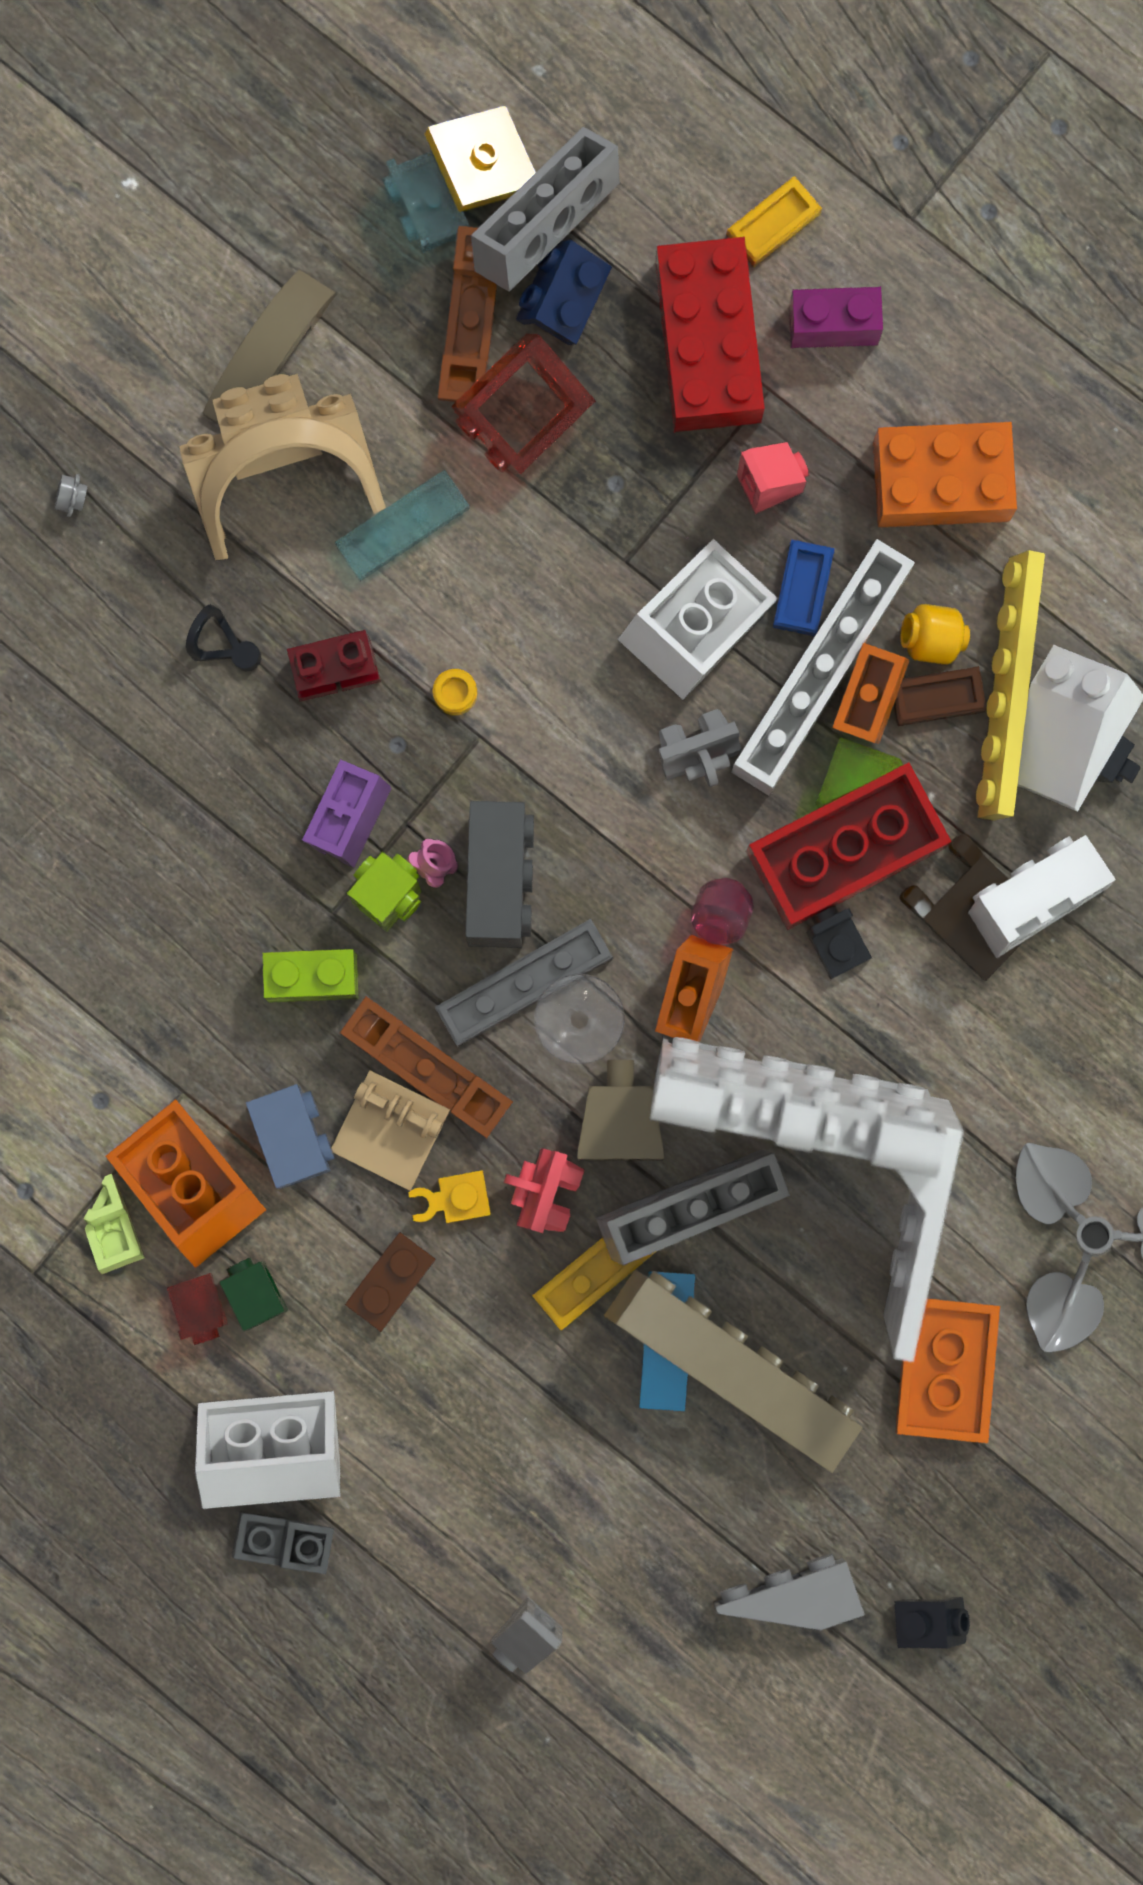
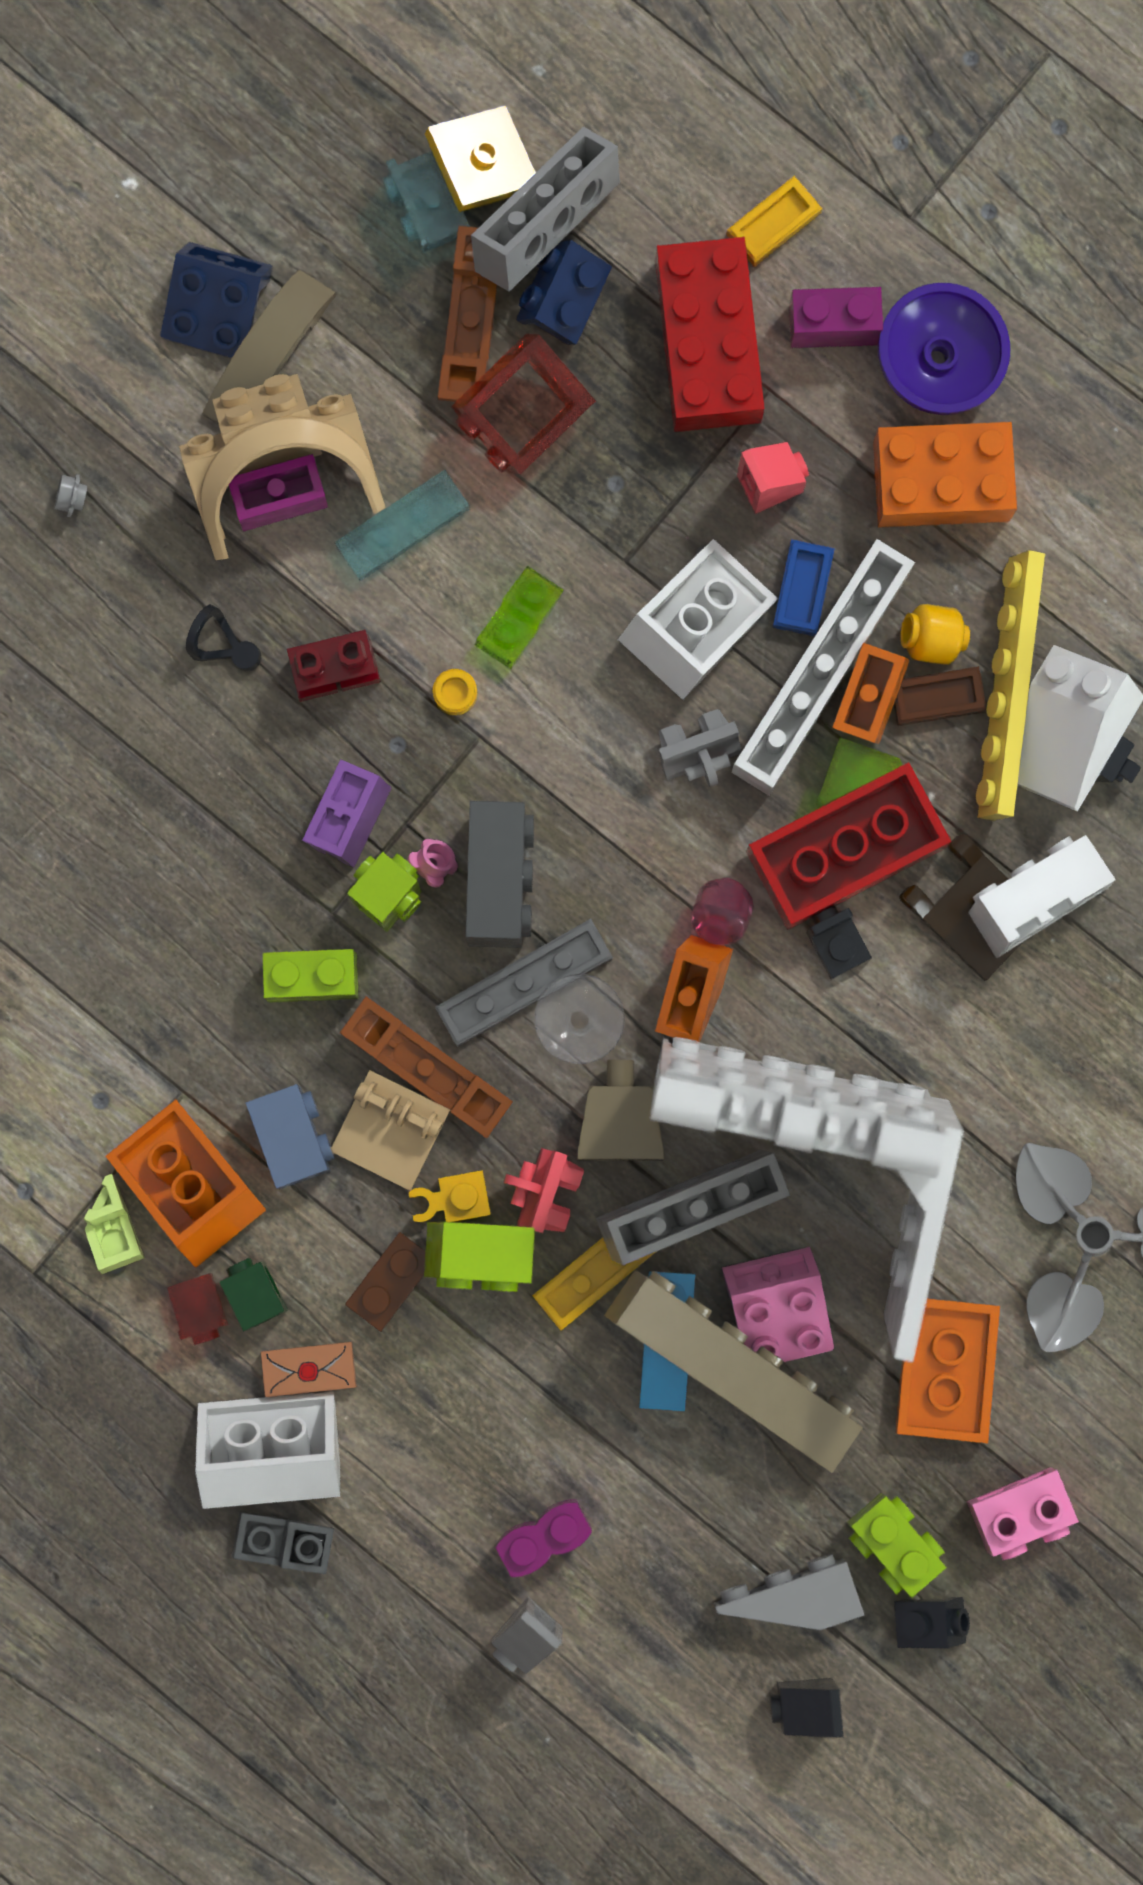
none -> dark blue bracket [160,242,273,358]
none -> magenta brick [229,454,328,532]
none -> nougat tile [261,1342,357,1397]
none -> lime brick [424,1222,535,1292]
none -> clear neon green slope [475,566,564,669]
none -> magenta brick [496,1499,592,1577]
none -> bright pink bracket [722,1247,834,1362]
none -> black slope [770,1678,844,1738]
none -> lime brick [847,1493,947,1598]
none -> dark purple dish [878,283,1011,415]
none -> bright pink brick [967,1467,1078,1560]

